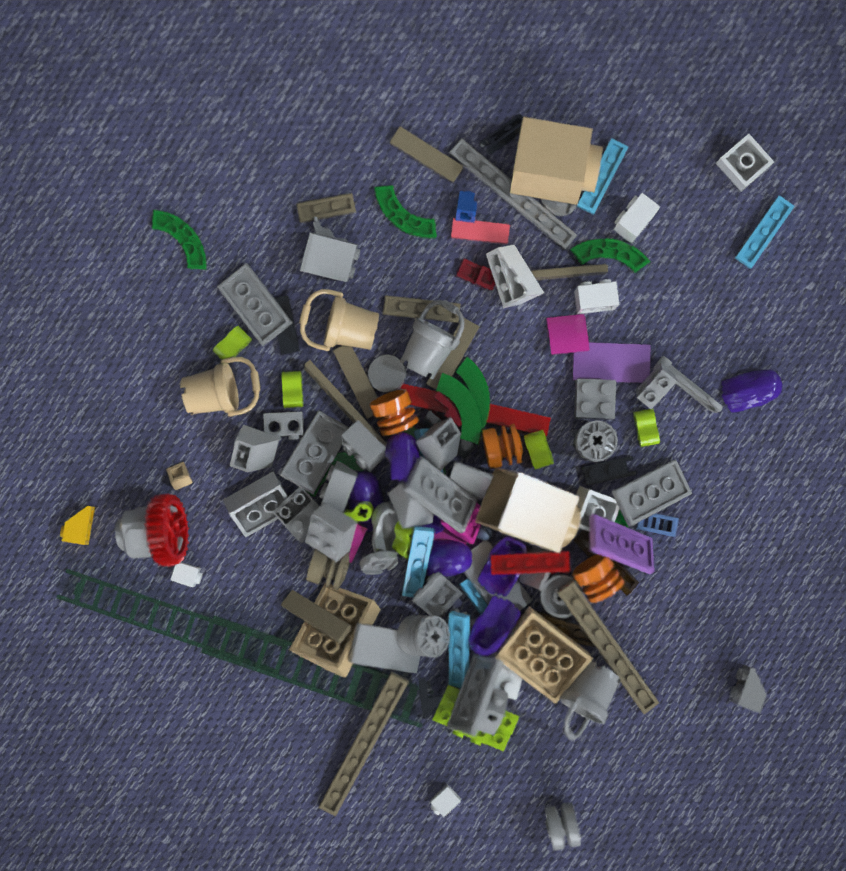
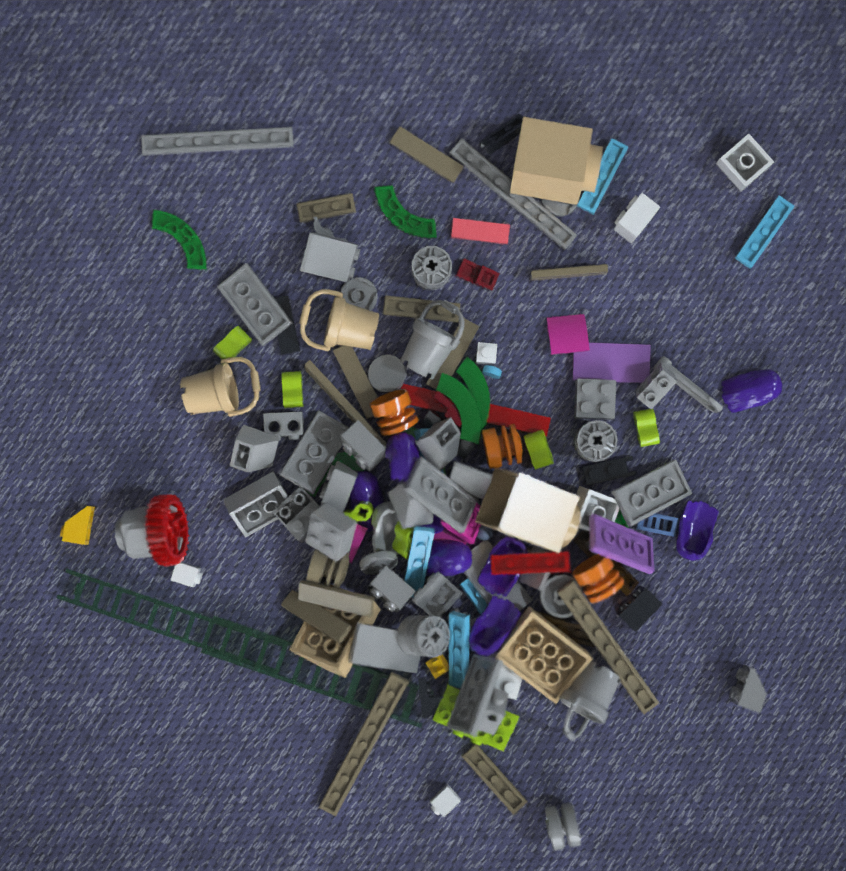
tan slope [166,462,193,490] -> none
blue brick [456,191,478,223] -> none
white wedge [486,245,544,308] -> none
green tile [570,238,650,274] -> none
white brick [574,279,619,314] -> none
none -> light grey tile [141,127,294,155]
none -> dark tan tile [298,580,374,617]
none -> light grey tile [341,277,378,311]
none -> light grey slope [367,566,415,613]
none -> light grey wheel [412,246,452,290]
none -> yellow tile [425,653,449,679]
none -> dark tan tile [461,744,528,815]
none -> white brick [476,342,497,365]
none -> medium azure tile [482,365,502,379]
none -> black brick [617,587,663,632]
none -> dark purple hair [676,500,719,561]

